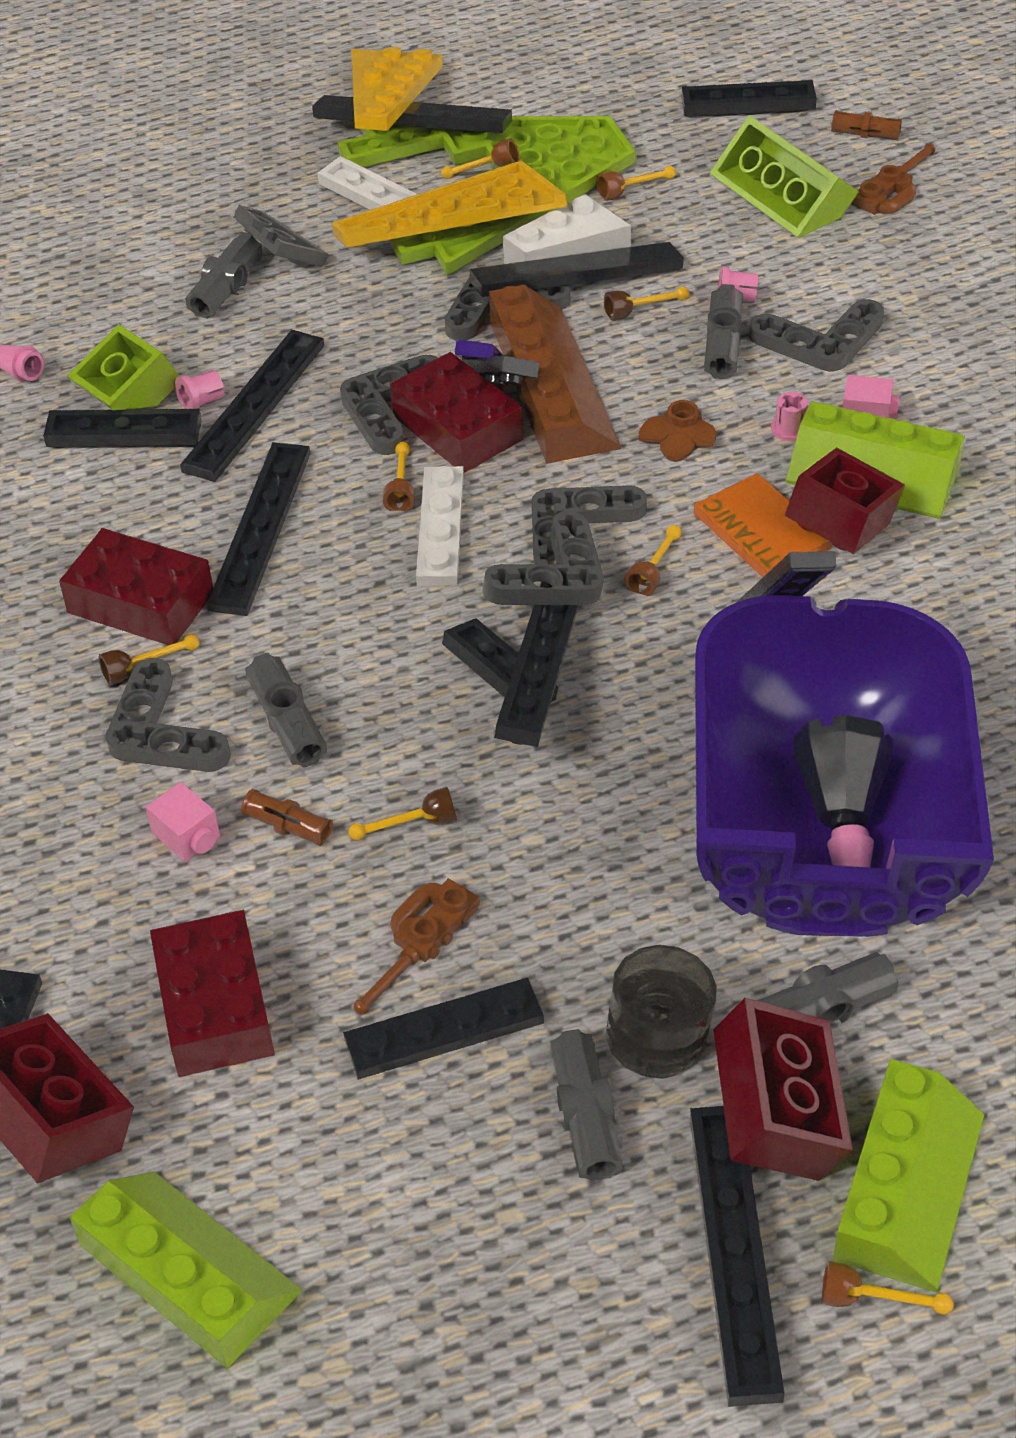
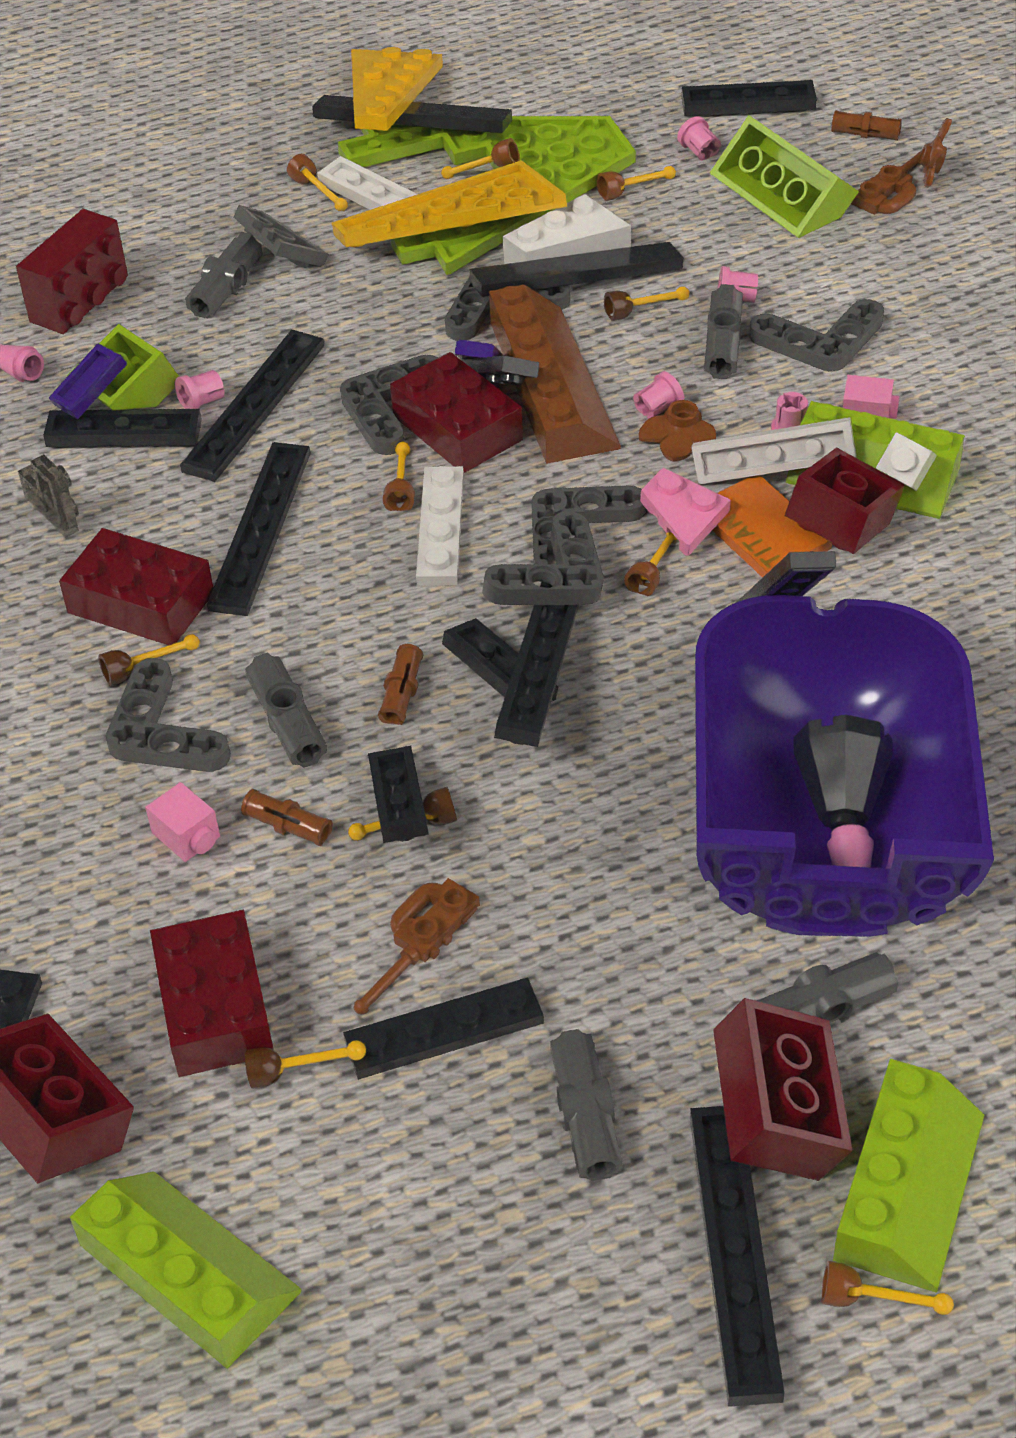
clear smoke wheel [605,945,717,1079] -> none
none -> dark red brick [16,208,128,335]
none -> clear smoke plate [18,454,79,538]
none -> dark purple tile [49,343,127,419]
none -> hinge [245,1040,366,1089]
none -> hinge [287,154,348,211]
none -> black plate [368,745,429,843]
none -> dark orange pin [378,644,424,725]
none -> bright pink bush [633,371,685,419]
none -> bright pink wing [640,468,731,556]
none -> bright pink bush [677,116,721,161]
none -> white plate [692,417,856,485]
none -> white brick [876,432,937,491]
none -> dark orange plate [919,118,952,188]

